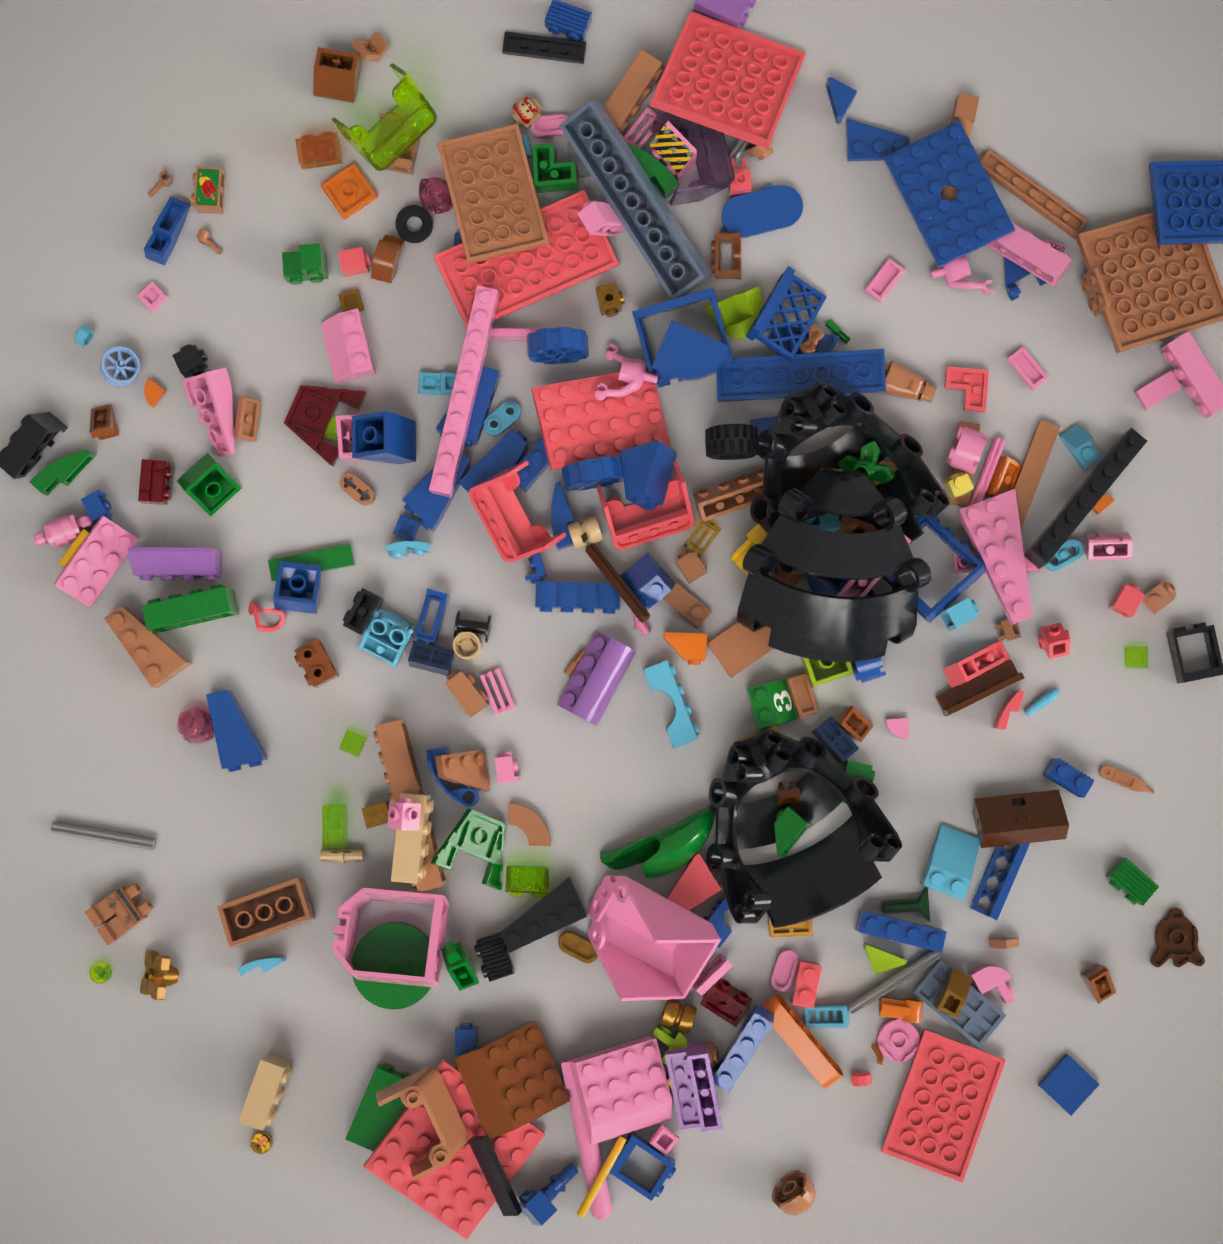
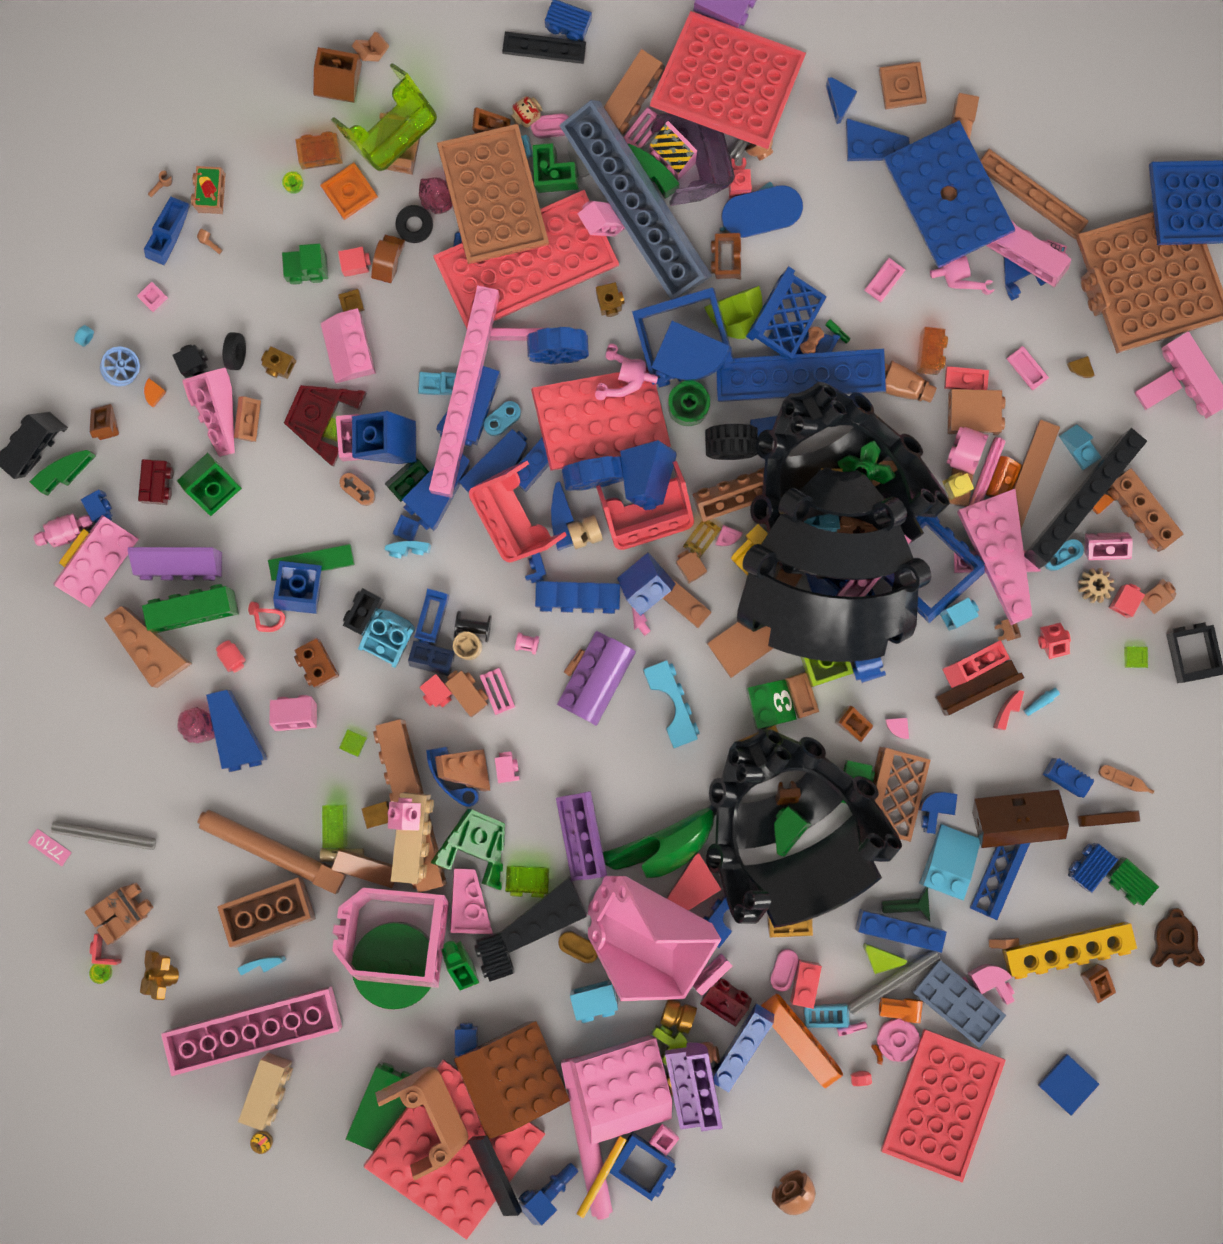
nougat tile [508,803,551,846] -> none
reddish brown axle [585,544,650,622] -> none
orange slope [663,632,707,665] -> none
dark blue hinge [812,716,859,764] -> none
pearl gold slope [933,967,972,1019] -> none
none -> bright pink sticker [28,829,72,866]
none -> coral bracket [90,933,121,965]
none -> bright pink brick [161,986,342,1076]
none -> nougat brick [197,810,347,894]
none -> coral brick [216,640,246,673]
none -> black tyre [222,332,246,370]
none -> pearl gold brick [261,346,296,379]
none -> bright pink brick [269,695,317,731]
none -> clear neon green tile [282,171,304,194]
none -> nougat tile [332,848,395,888]
none -> dark green slope [385,457,429,502]
none -> coral brick [419,674,453,708]
none -> bright pink wing [450,868,493,934]
none -> dark orange slope [472,107,511,134]
none -> bright pink bush [515,632,540,655]
none -> medium lavender brick [556,791,607,881]
none -> medium azure brick [570,980,618,1023]
none -> green brick [668,381,710,426]
none -> bright pink tile [715,525,743,546]
none -> bright pink pin [837,1021,867,1037]
none -> nougat fence [873,747,931,842]
none -> nougat tile [879,62,927,110]
none -> clear orange brick [916,327,948,375]
none -> blue brick [919,792,958,834]
none -> nougat panel [948,389,1005,435]
none -> yellow brick [1002,922,1137,979]
none -> pearl gold tile [1067,356,1095,378]
none -> blue brick [1068,843,1118,893]
none -> tan gear [1078,568,1115,603]
none -> reddish brown beam [1078,810,1140,827]
none -> nougat brick [1108,468,1184,552]

